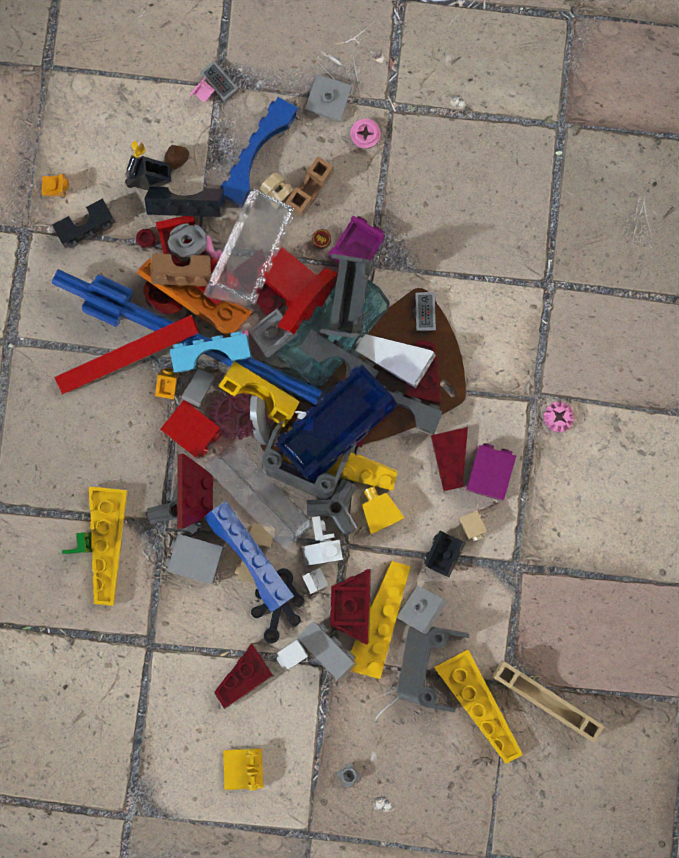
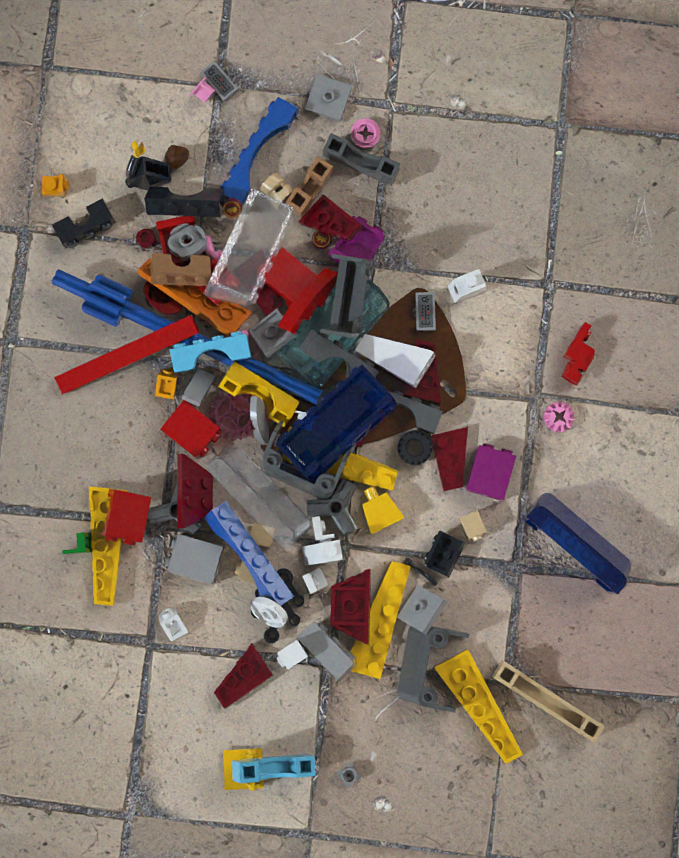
none -> red panel [100,489,151,546]
none -> white bracket [158,607,188,641]
none -> tile [223,198,242,218]
none -> medium azure arch [232,754,315,783]
none -> white tile [251,597,288,628]
none -> dark red wing [298,194,363,241]
none -> dark grey arch [323,133,400,186]
none -> black tyre [398,430,432,465]
none -> black hinge [404,558,438,586]
none -> white torso [448,269,488,304]
none -> clear blue windscreen [521,493,631,595]
none -> red plate [561,322,595,386]

